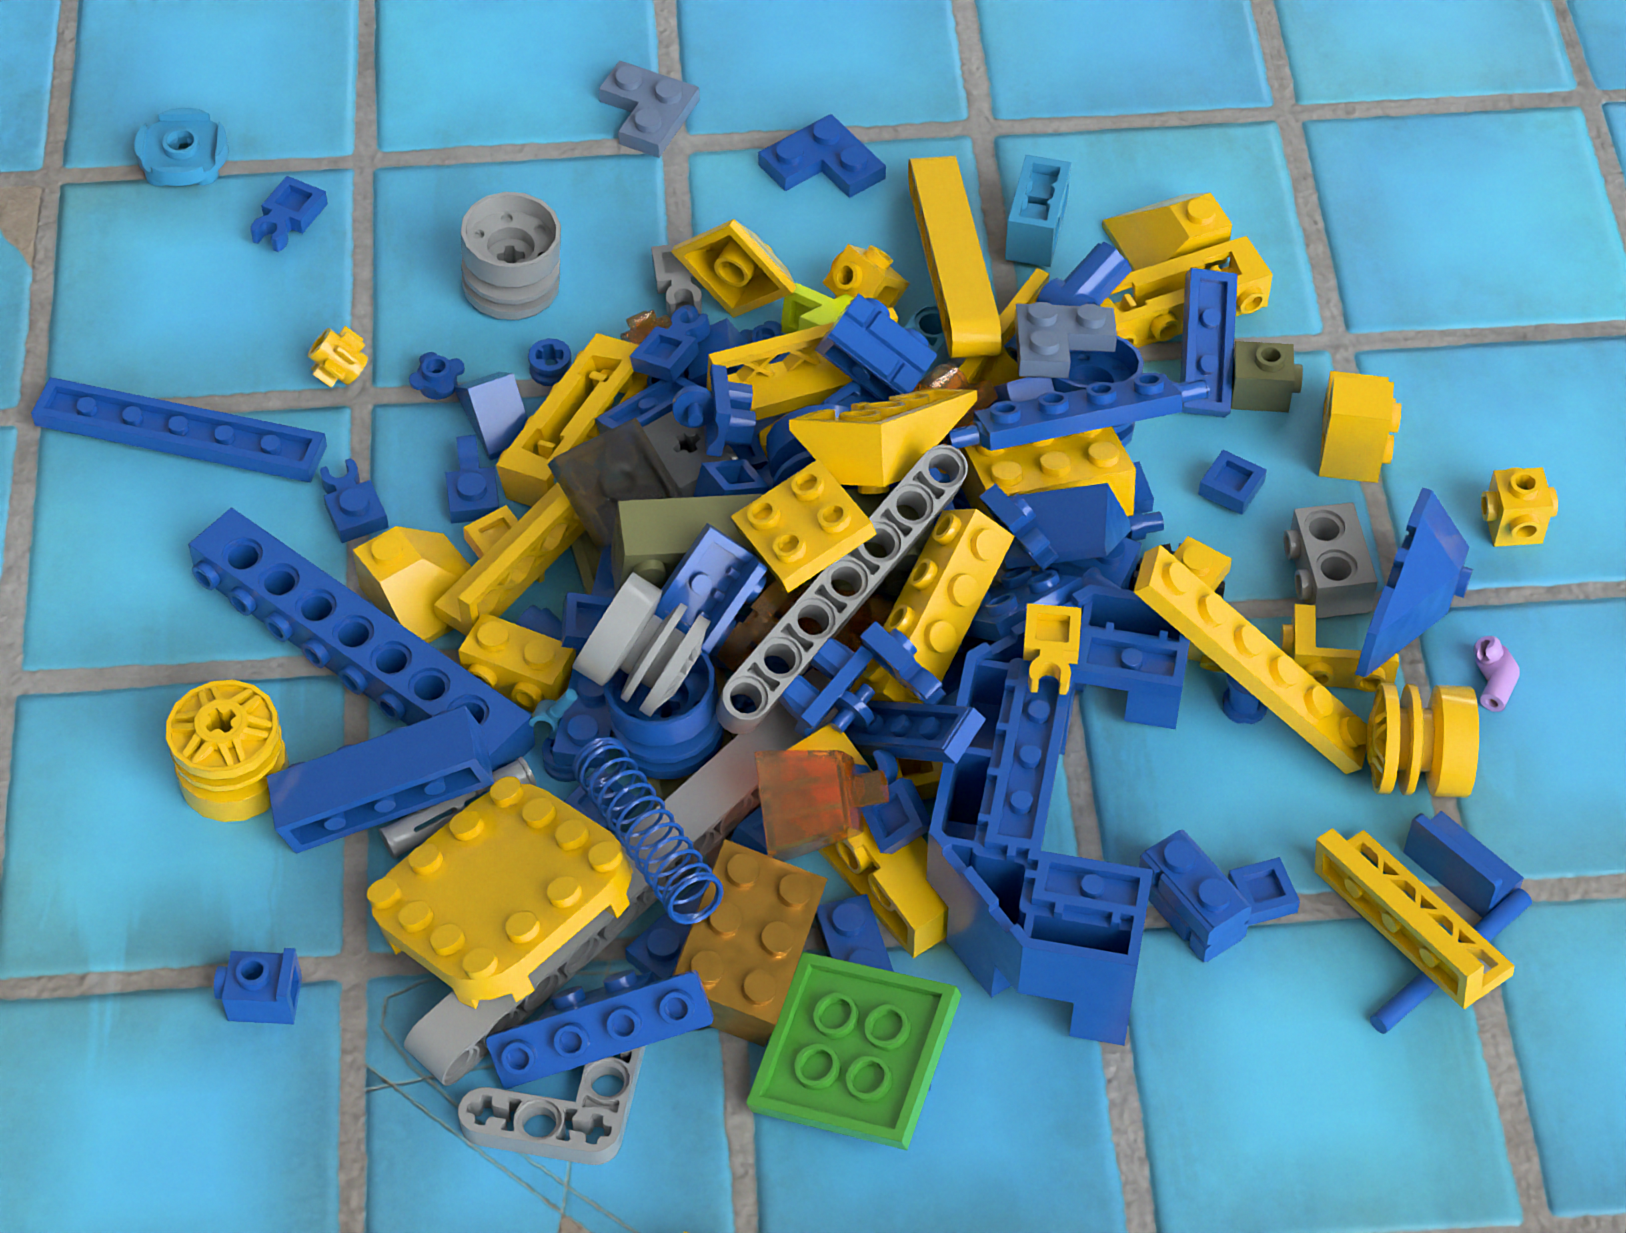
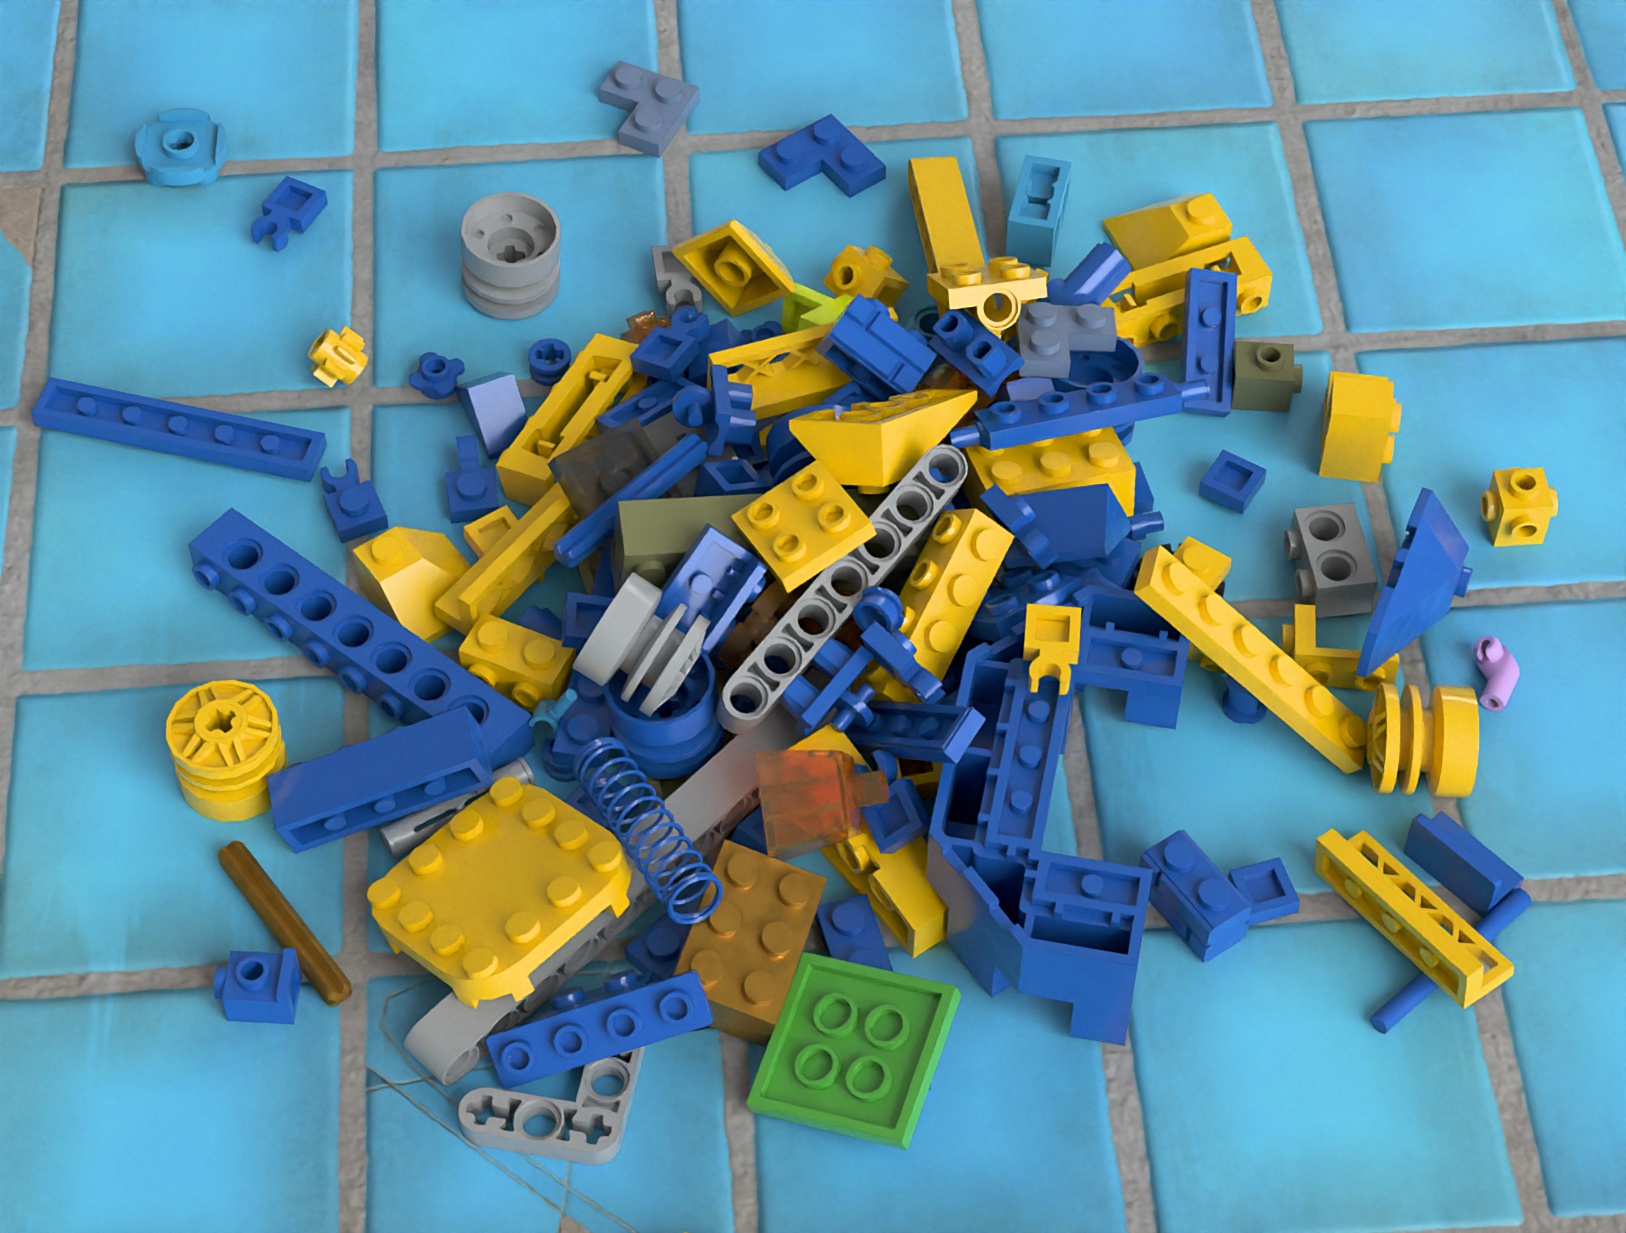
none -> pearl gold axle [218,840,353,1007]
none -> blue axle [553,433,708,568]
none -> blue plate [853,586,904,633]
none -> yellow plate [926,256,1047,330]
none -> blue hips [928,308,1025,398]

